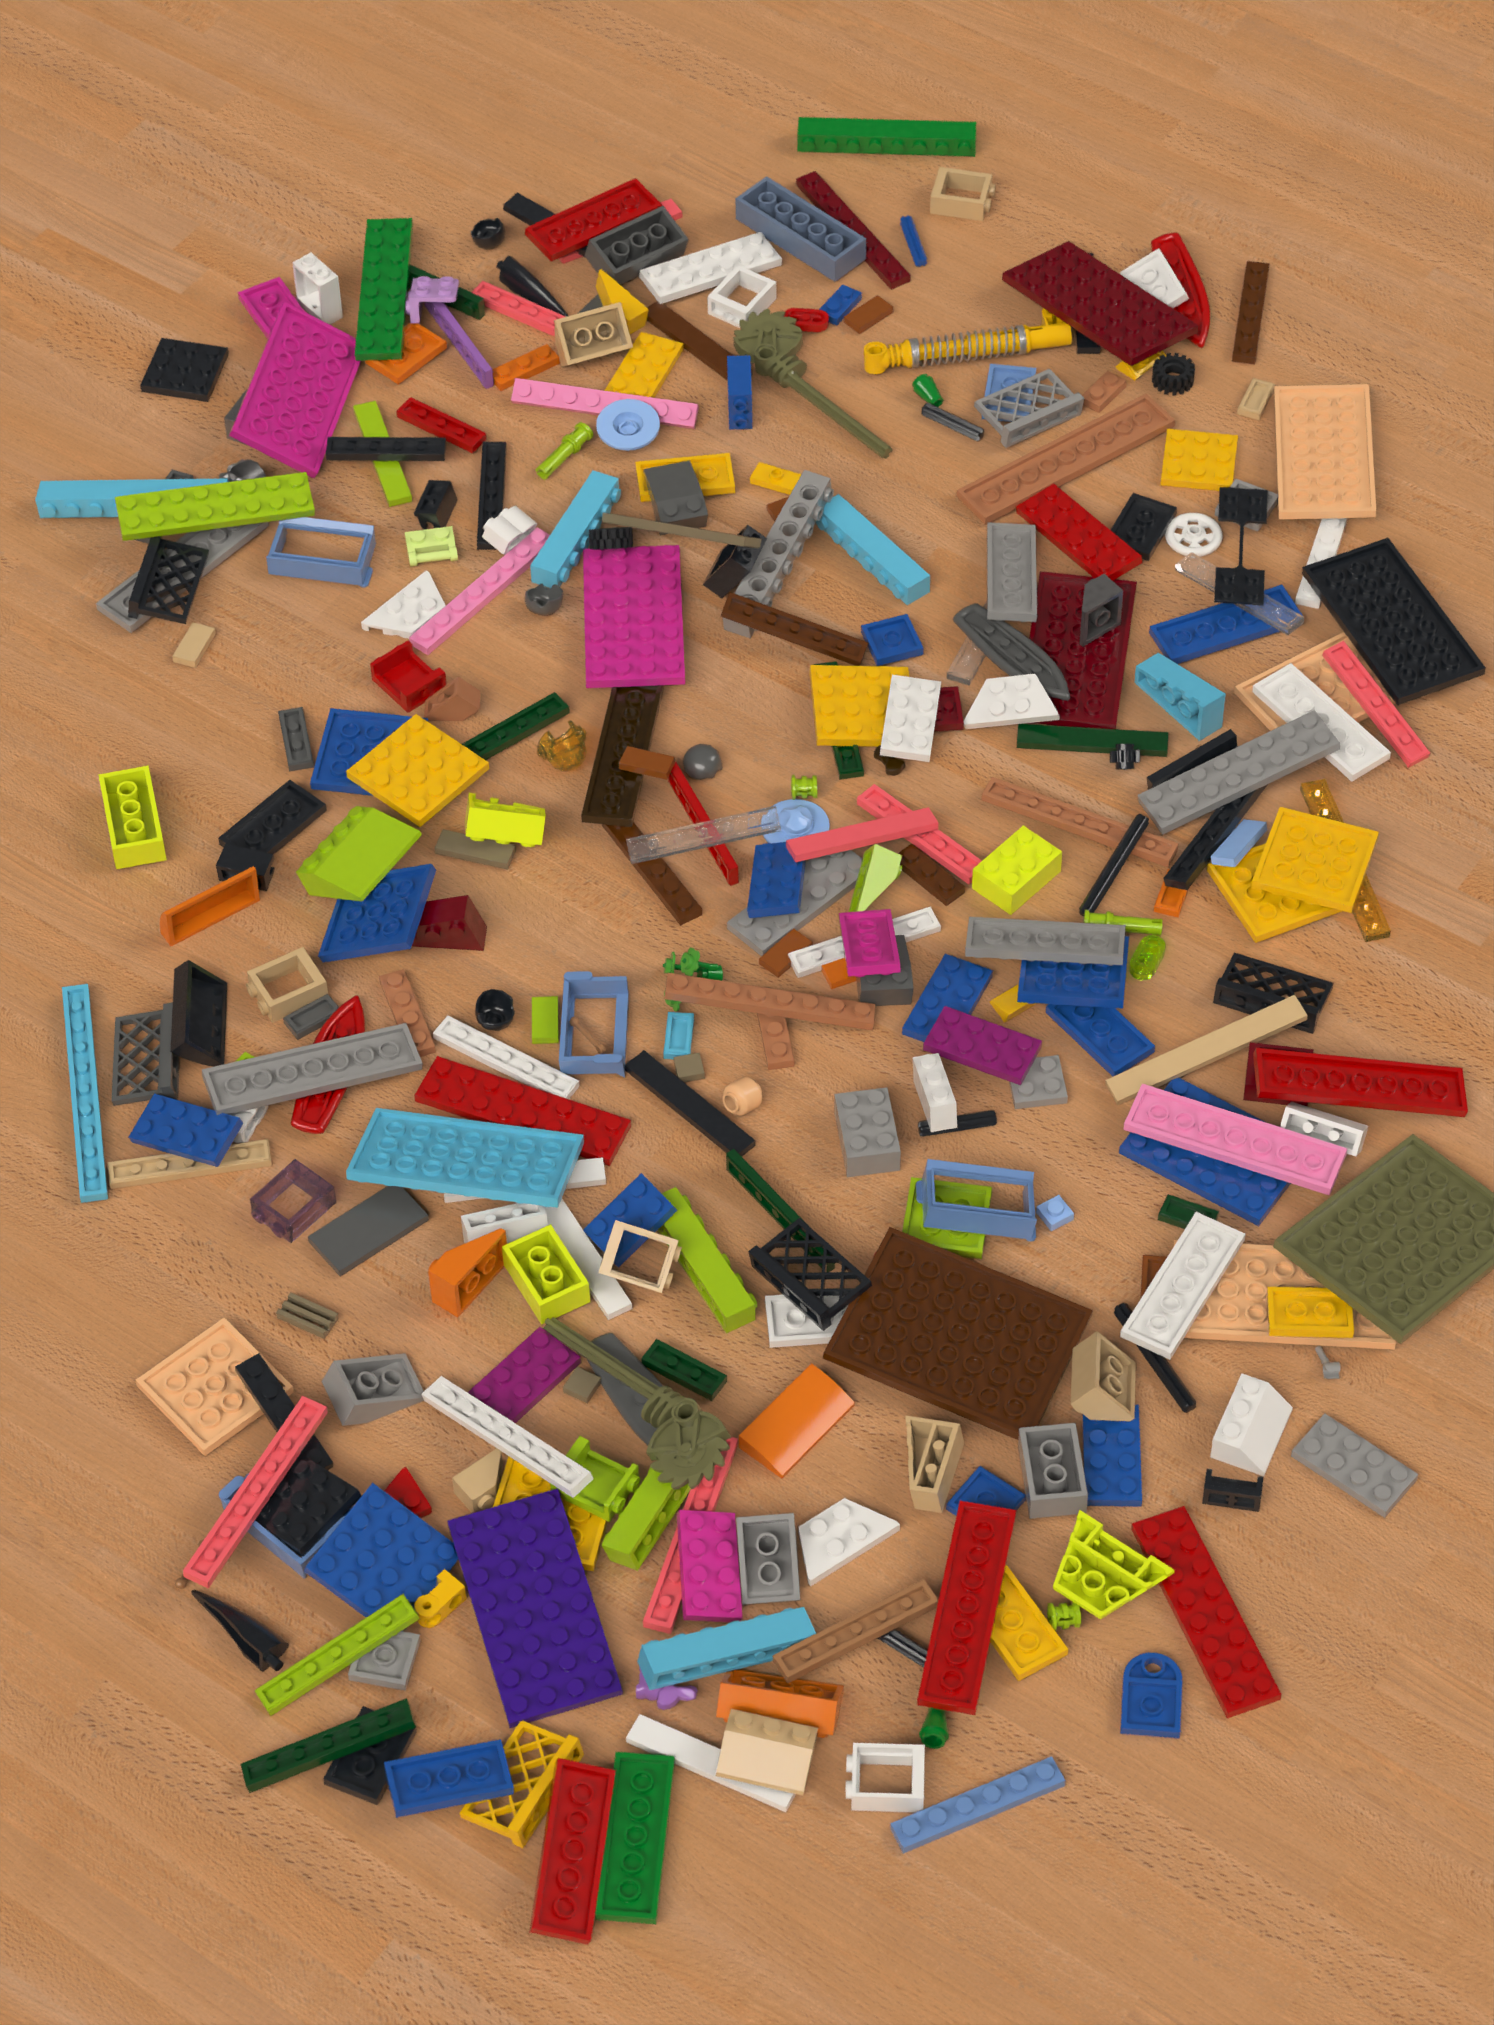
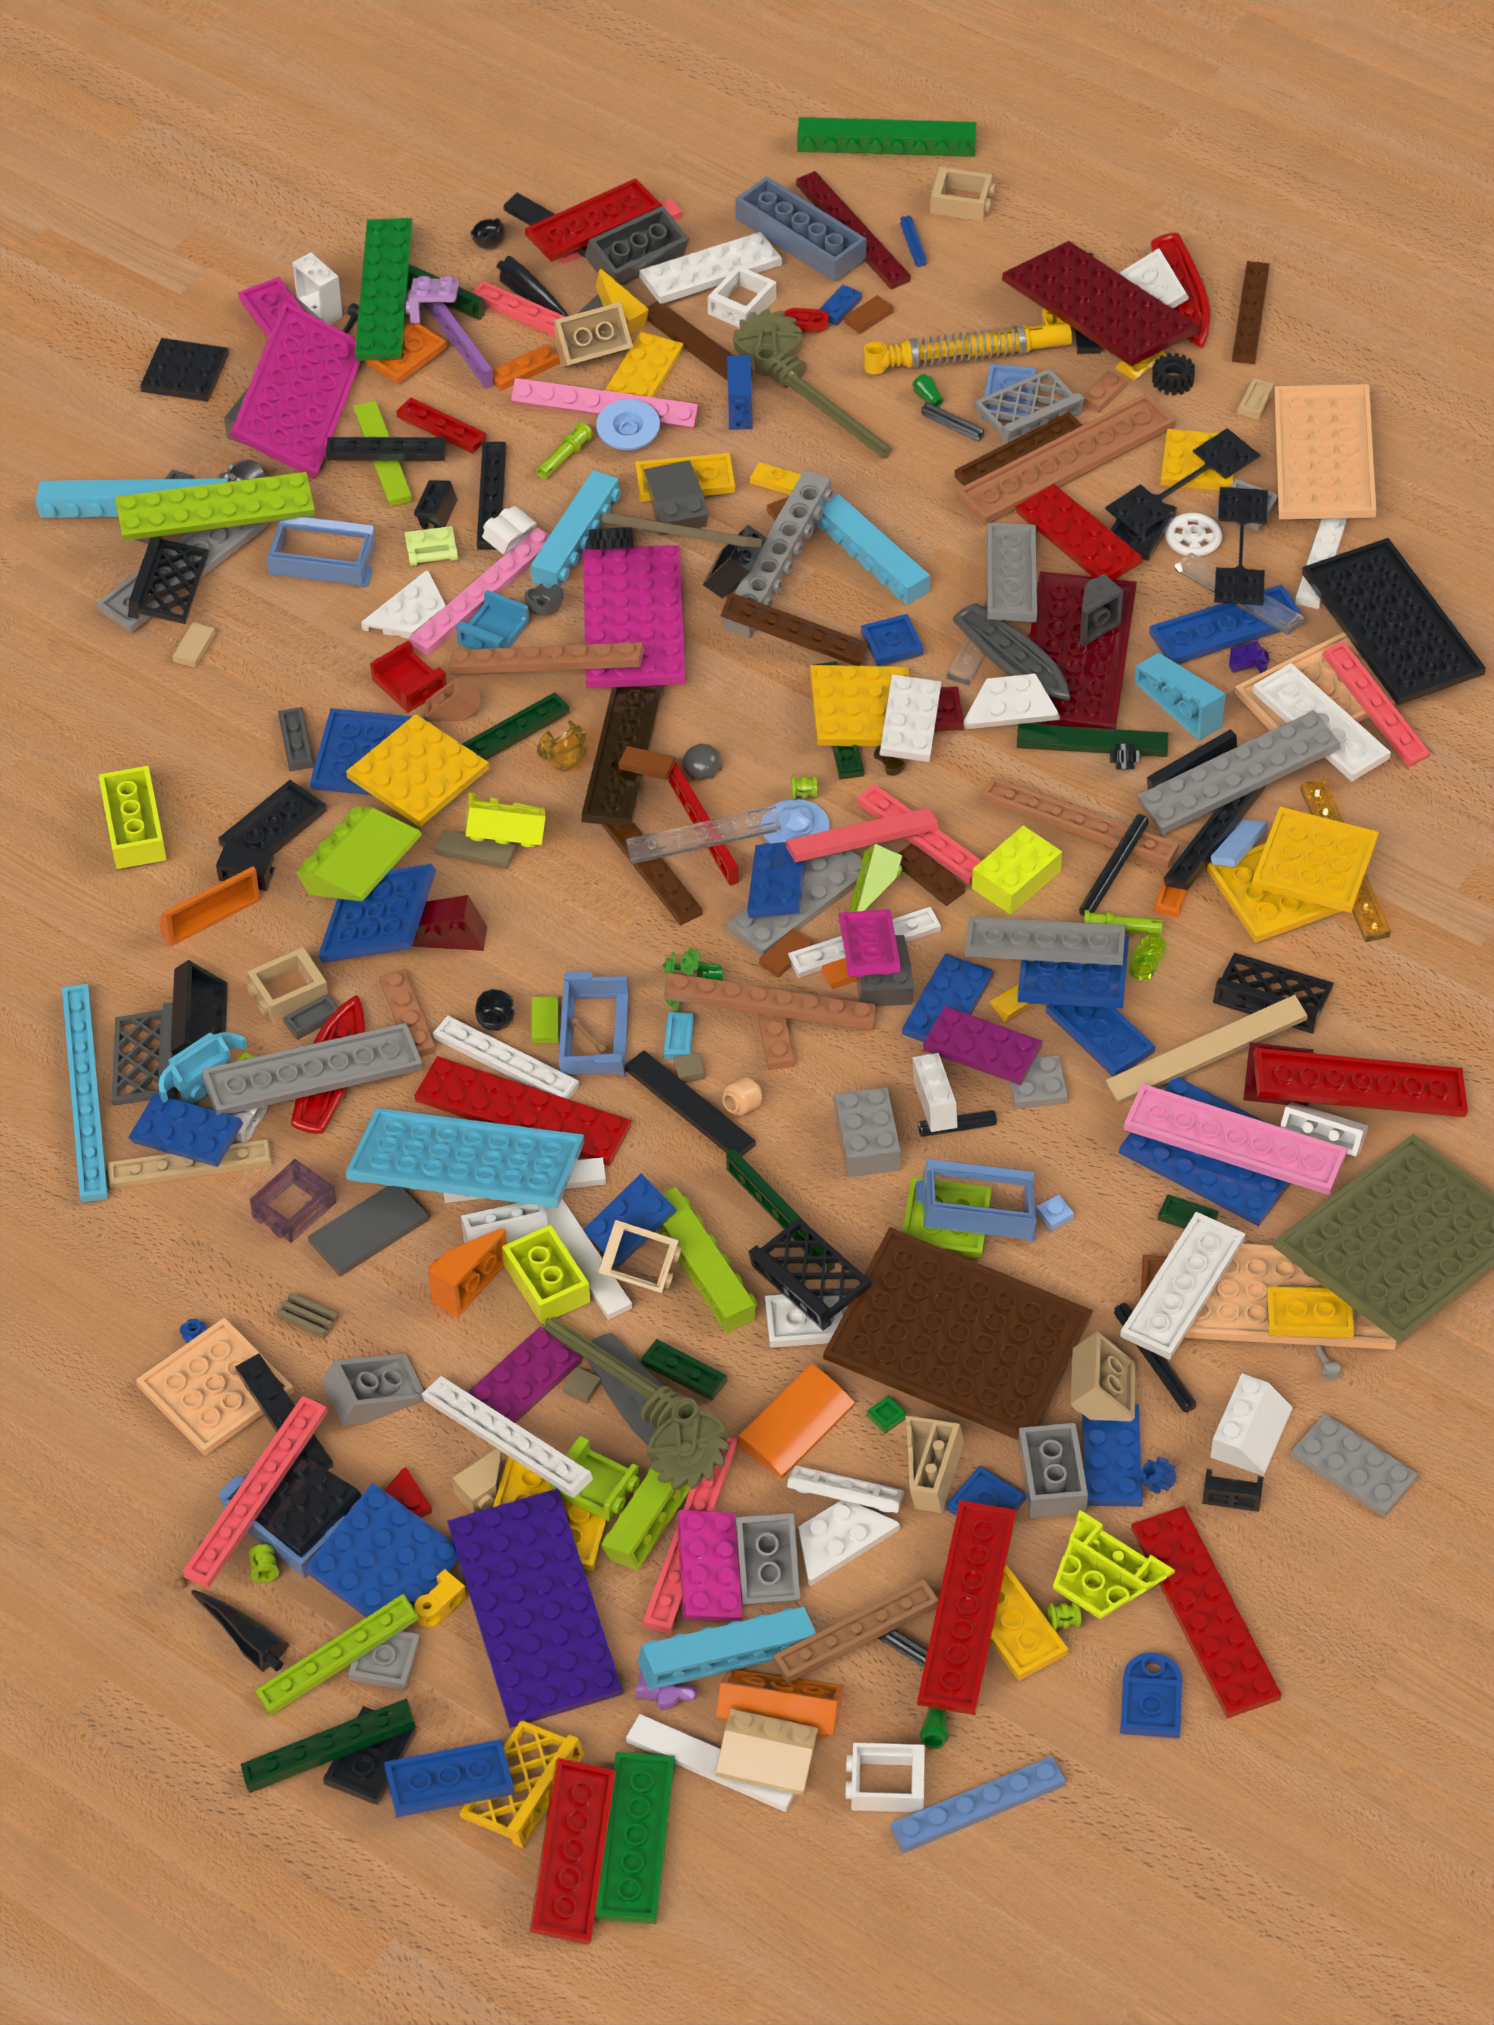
none -> medium azure plate [159,1032,248,1104]
none -> blue plate [180,1319,207,1343]
none -> lime bush [249,1544,279,1583]
none -> black hand [343,303,359,333]
none -> nougat plate [448,642,644,675]
none -> dark azure panel [456,590,530,649]
none -> white plate [787,1465,905,1513]
none -> green tile [867,1395,907,1434]
none -> reddish brown plate [954,412,1083,486]
none -> black hinge [1105,428,1260,536]
none -> blue gear [1141,1456,1176,1494]
none -> dark purple bracket [1229,641,1270,673]

